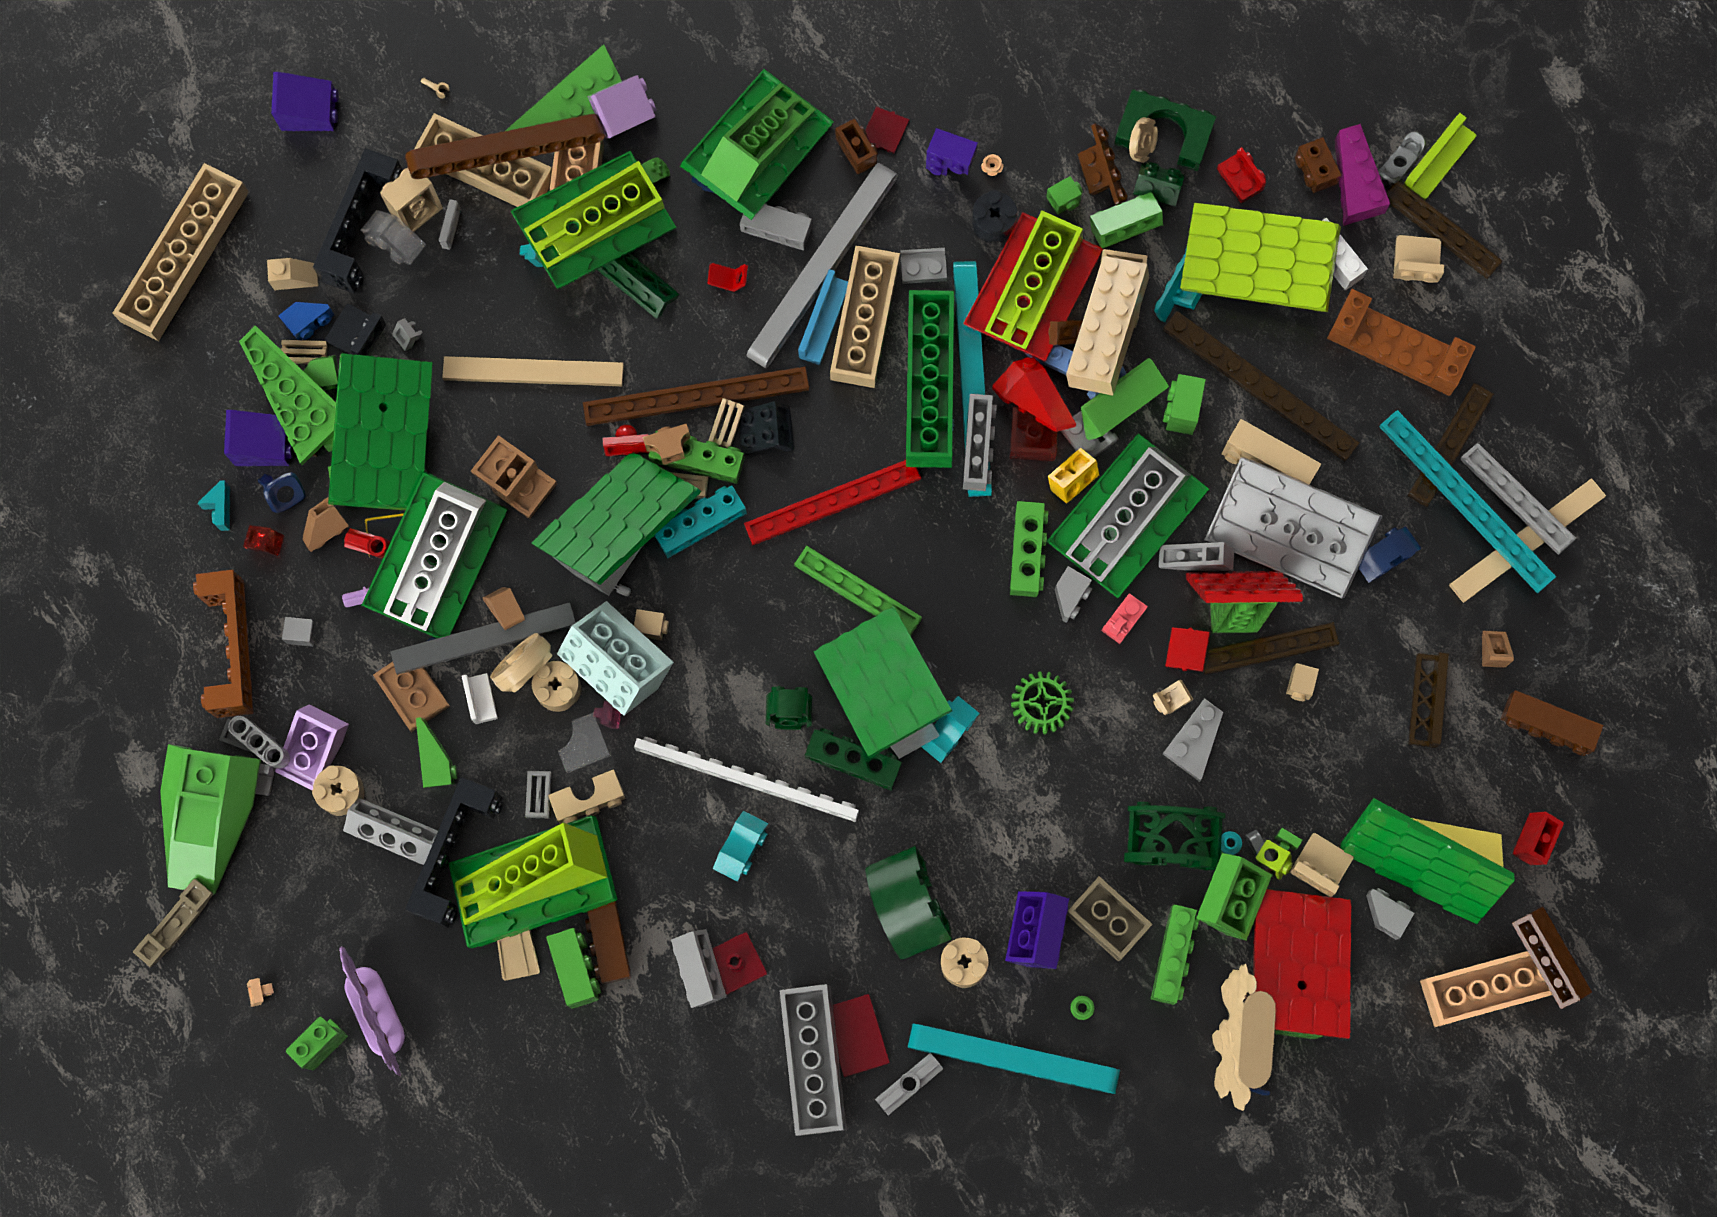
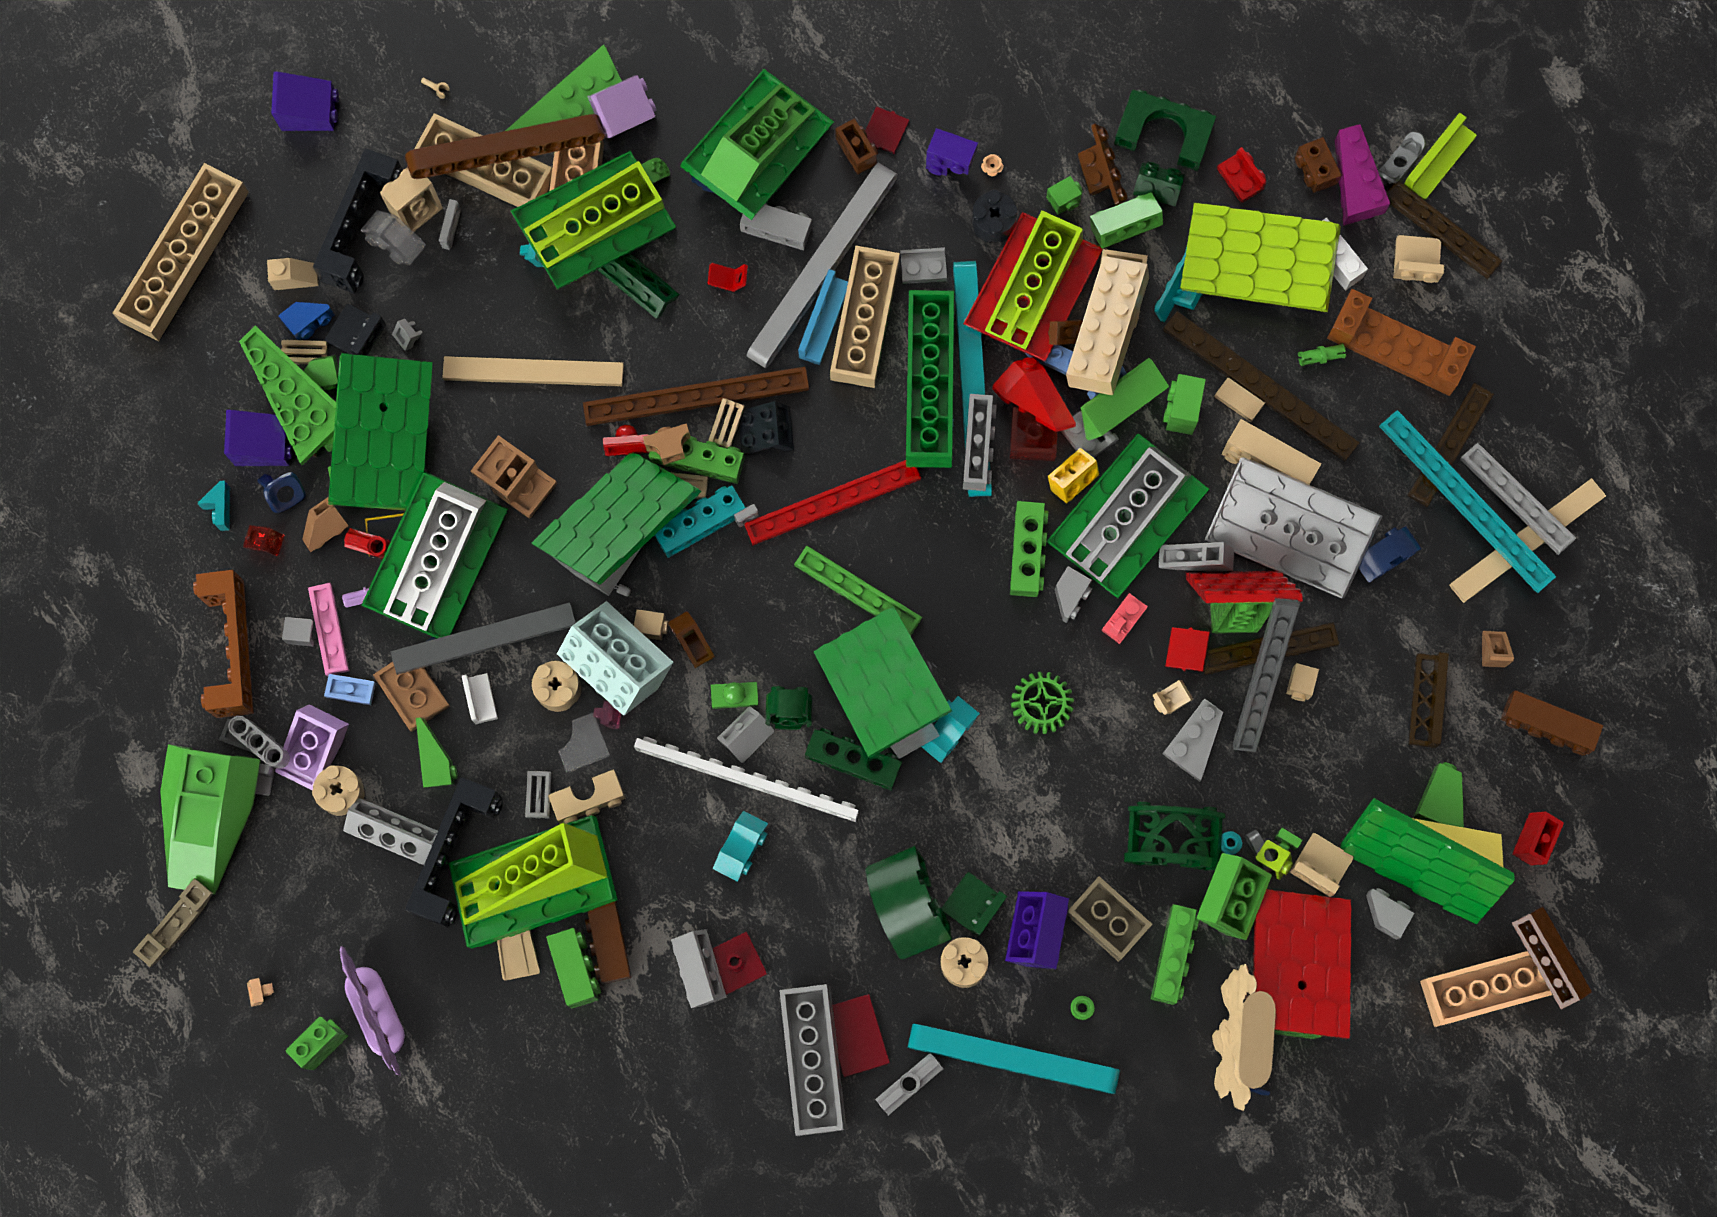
medium nougat slope [483,587,525,630] -> none
tan piece [490,633,552,693] -> none
tan tile [1129,117,1158,163] -> none
none -> bright pink tile [308,583,349,676]
none -> light blue plate [324,674,376,705]
none -> reddish brown slope [668,611,715,668]
none -> bright green tile [711,682,758,709]
none -> light grey panel [717,706,774,763]
none -> light grey tile [734,504,759,527]
none -> dark green bracket [941,872,1007,937]
none -> tan tile [1214,378,1265,422]
none -> dark grey tile [1232,598,1300,752]
none -> bright green pin [1298,344,1346,366]
none -> bright green slope [1414,762,1464,828]

